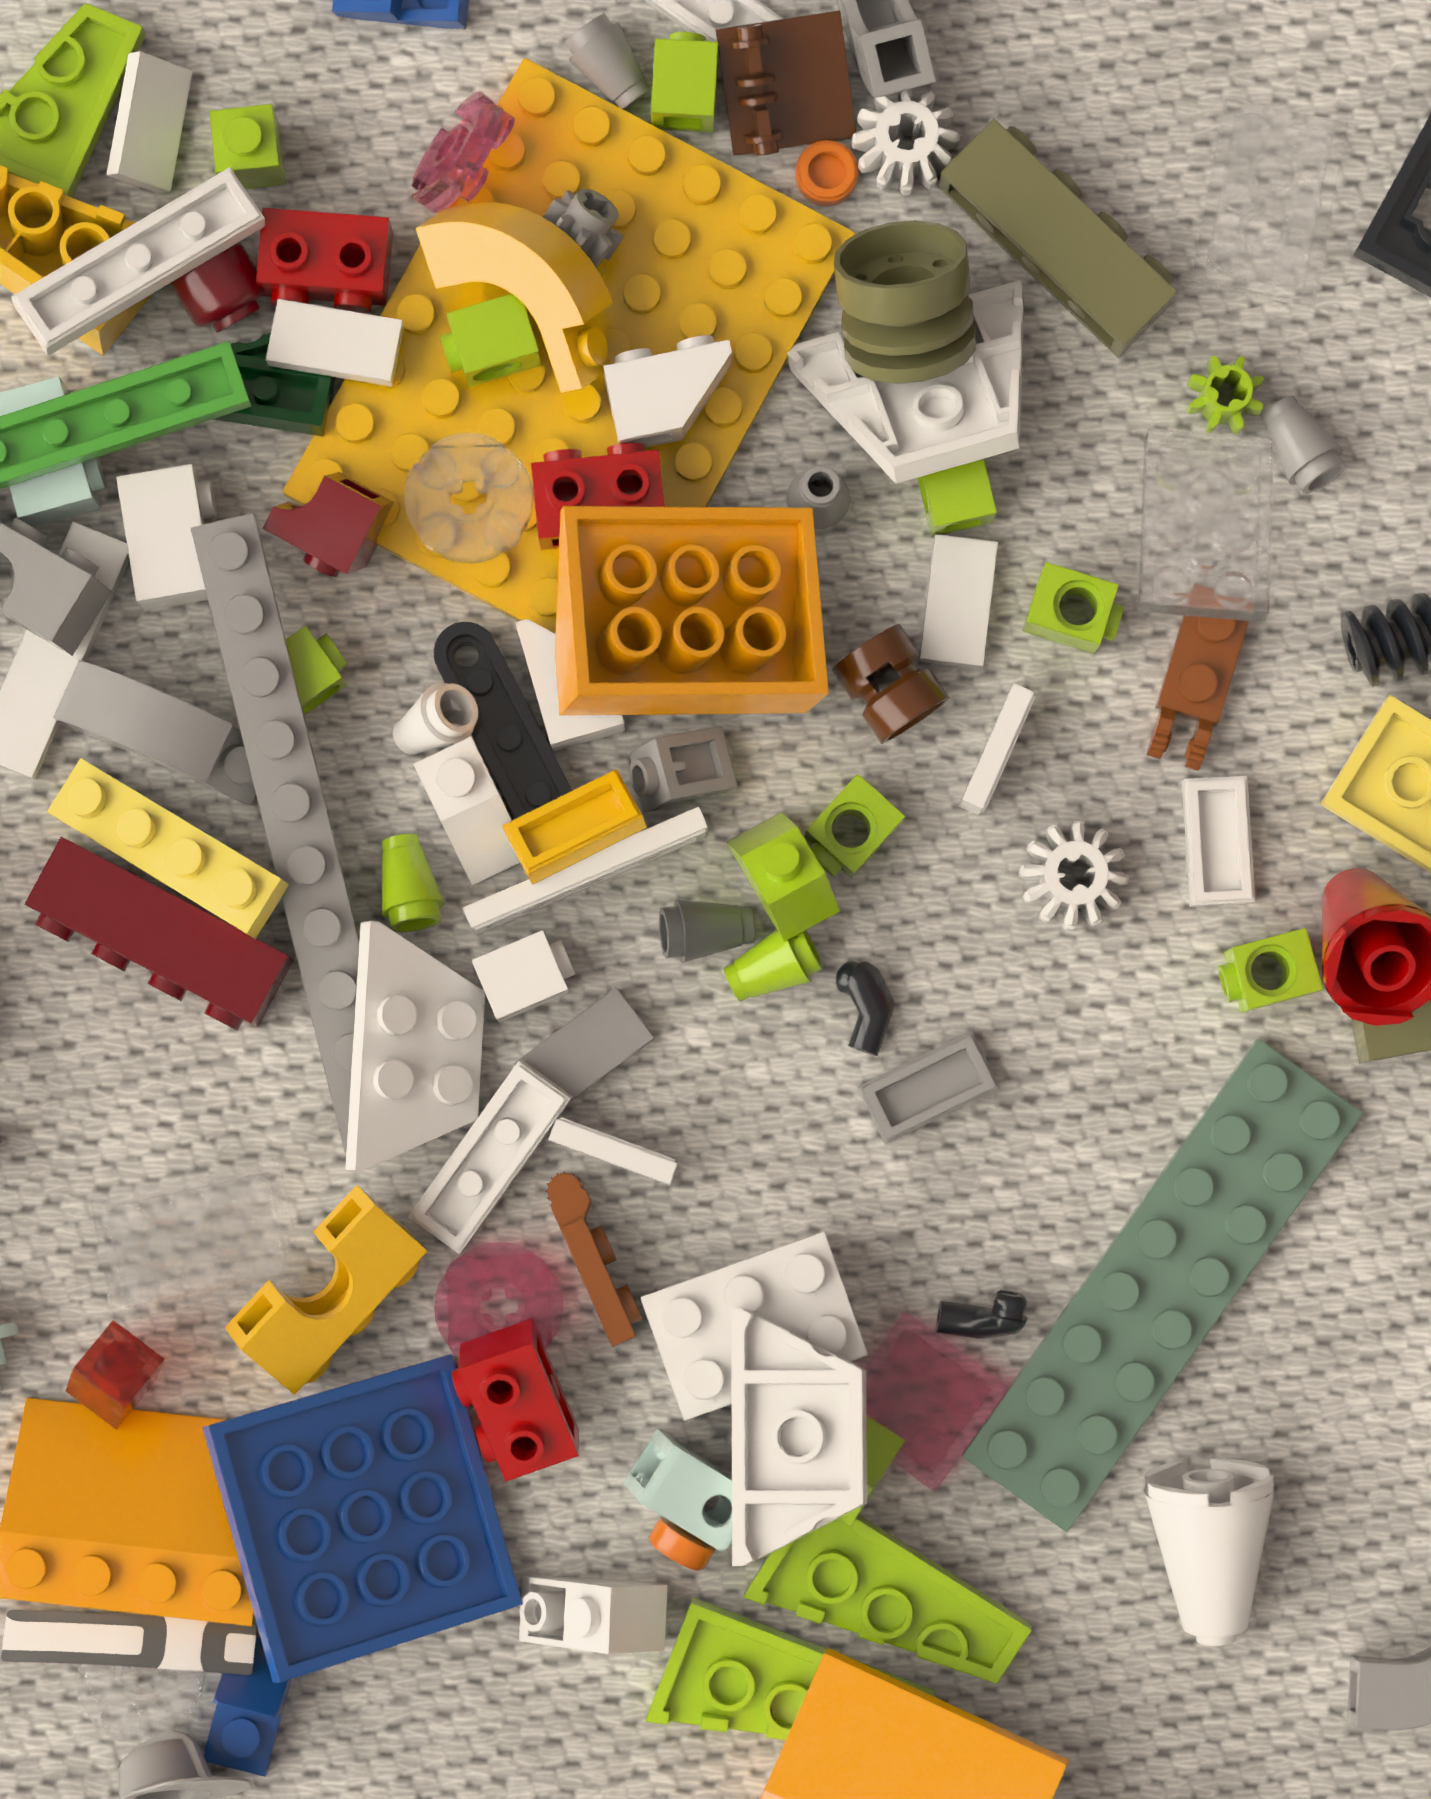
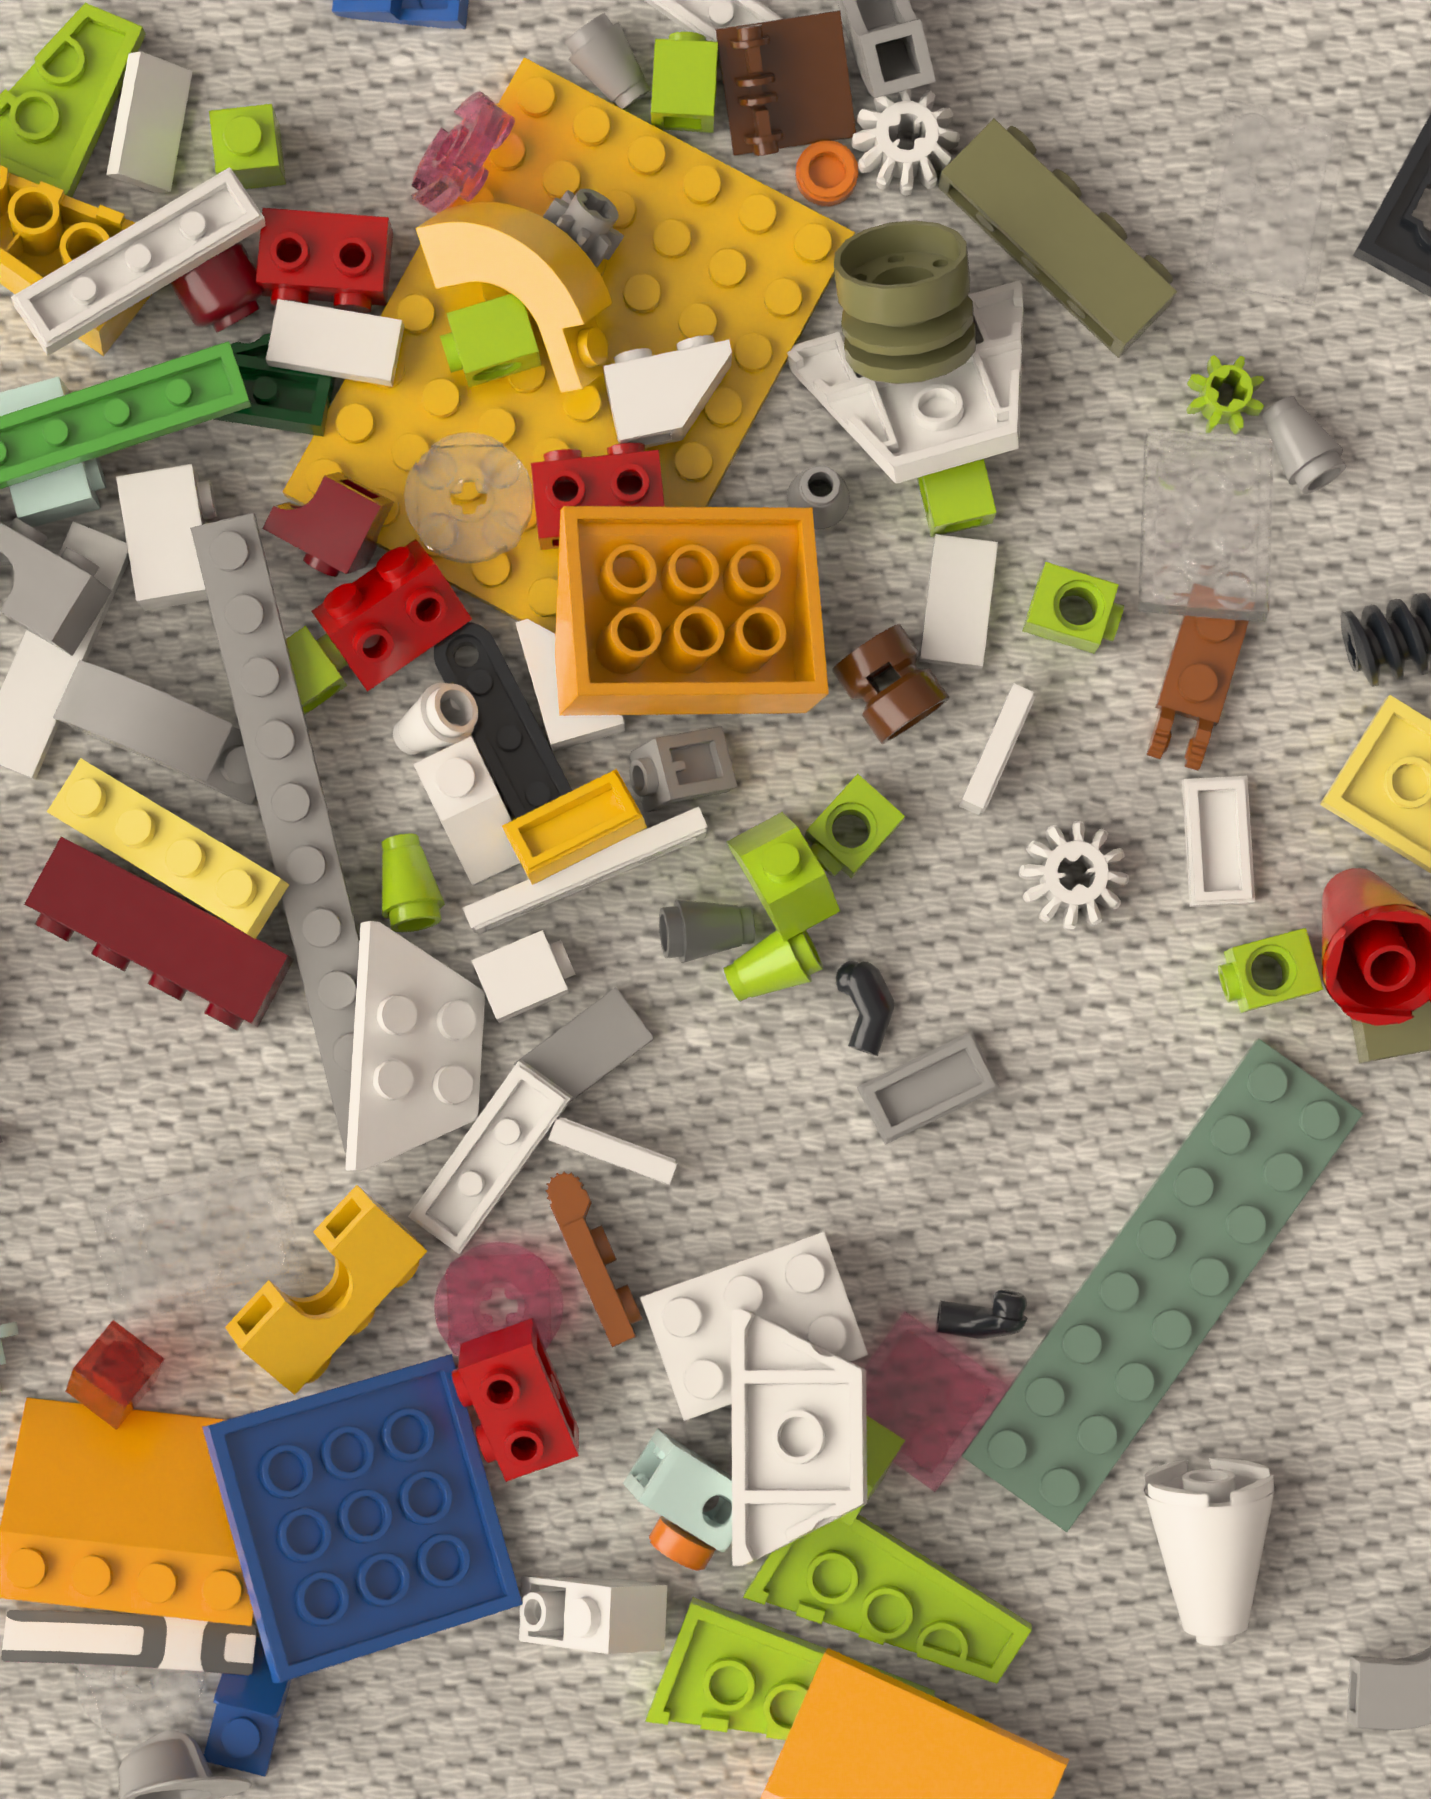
none -> red brick [311,539,472,692]

